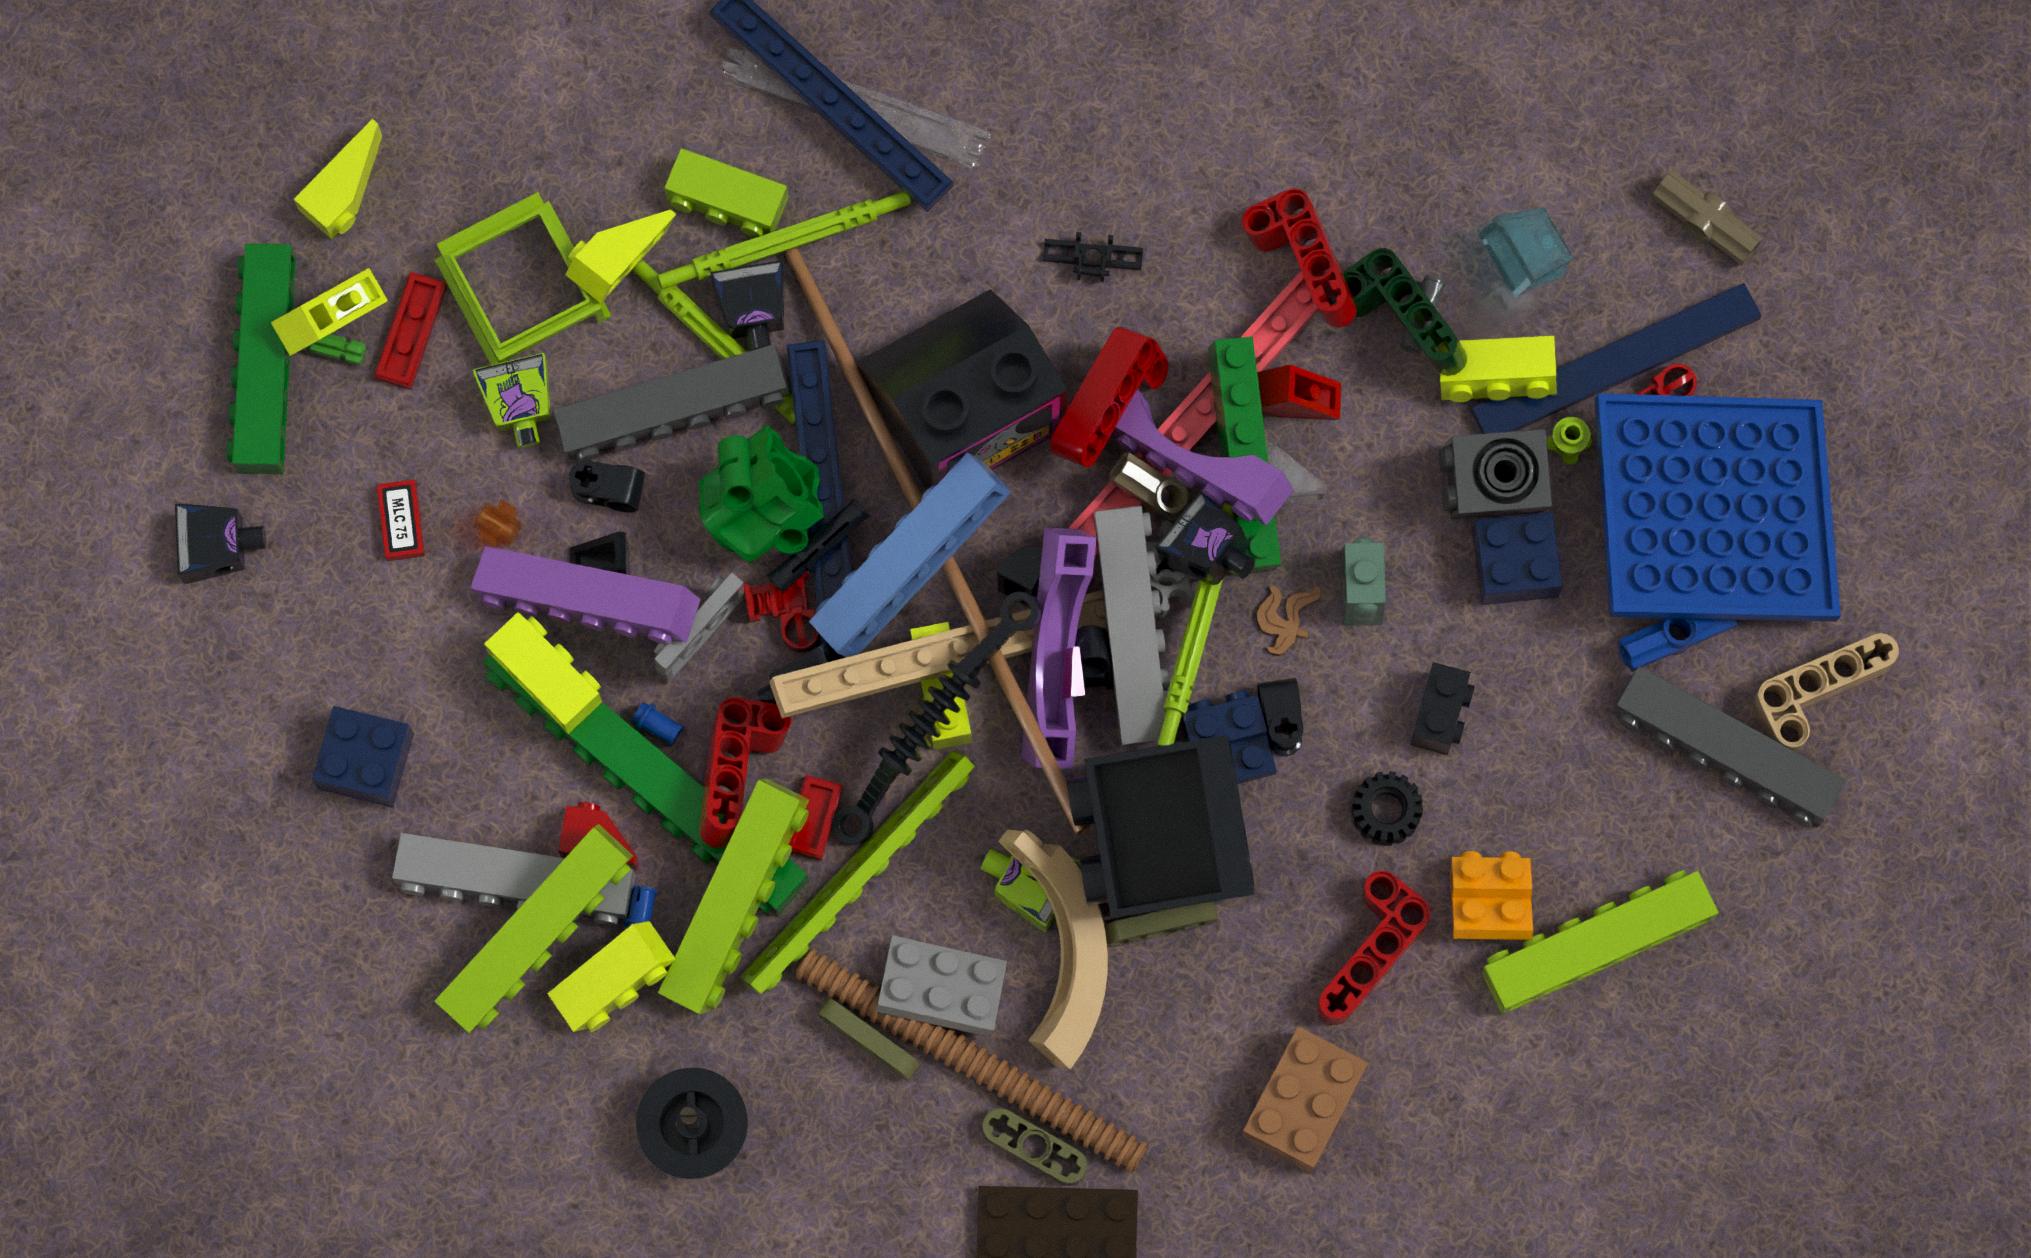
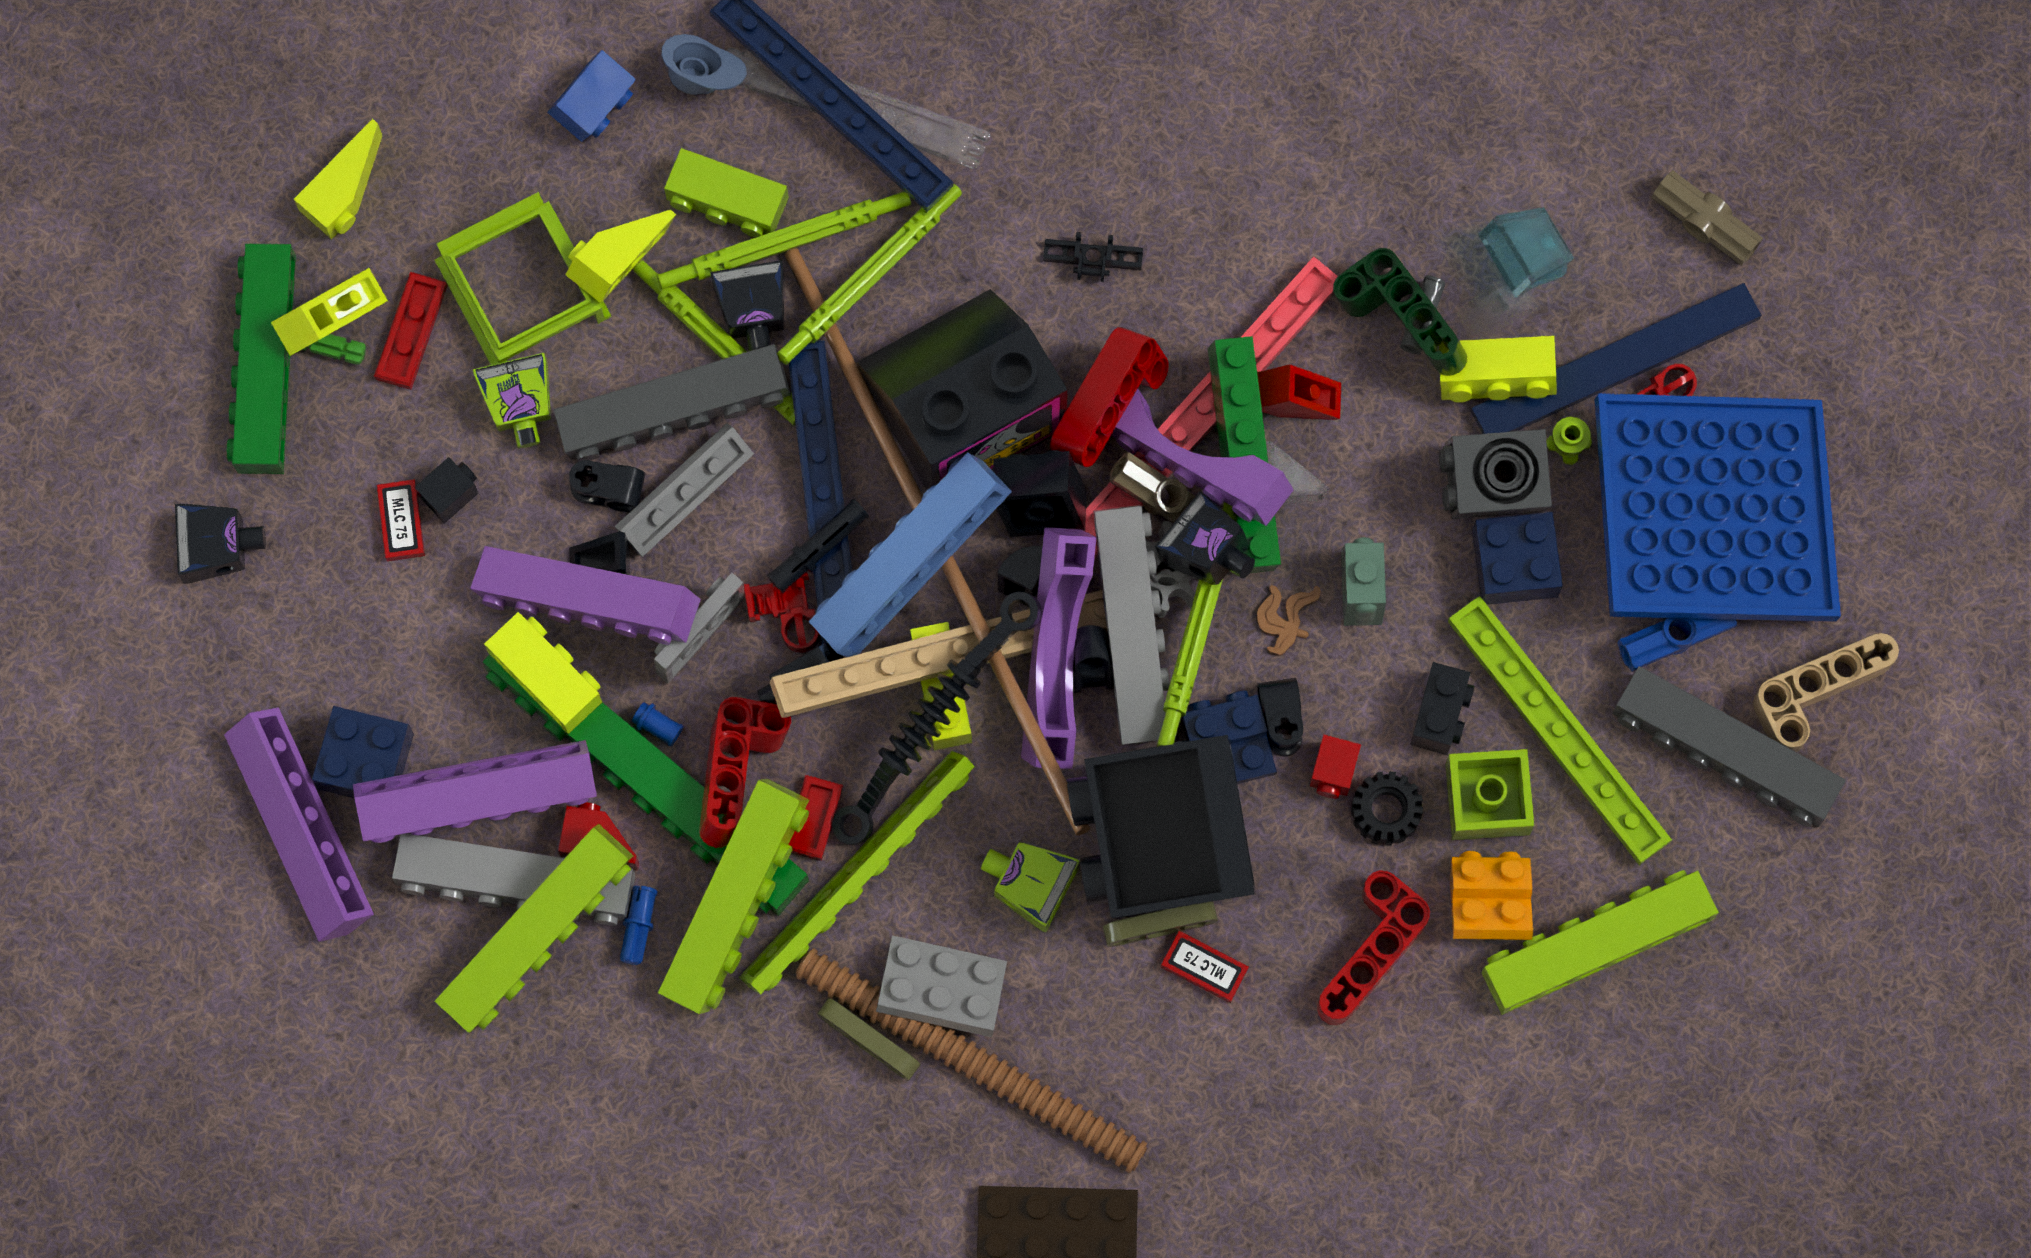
clear orange gear [474,499,522,548] -> none
neon yellow brick [547,921,676,1032] -> none
black piece [636,1068,748,1179] -> none
green piece [698,425,824,563] -> none
olive beam [982,1108,1087,1186] -> none
tan arch [998,830,1108,1069] -> none
piece [1062,646,1085,699] -> none
red beam [1241,188,1357,328] -> none
medium nougat brick [1241,1026,1368,1174] -> none
none -> medium lavender brick [224,707,374,942]
none -> medium lavender brick [353,740,597,843]
none -> black brick [414,457,478,524]
none -> blue brick [547,50,636,142]
none -> light grey plate [614,423,754,557]
none -> sand blue piece [661,34,747,95]
none -> lime axle [777,184,962,365]
none -> black brick [993,450,1086,537]
none -> tile [1161,931,1249,1003]
none -> red brick [1310,734,1361,799]
none -> lime brick [1445,749,1534,840]
none -> lime plate [1448,596,1672,866]

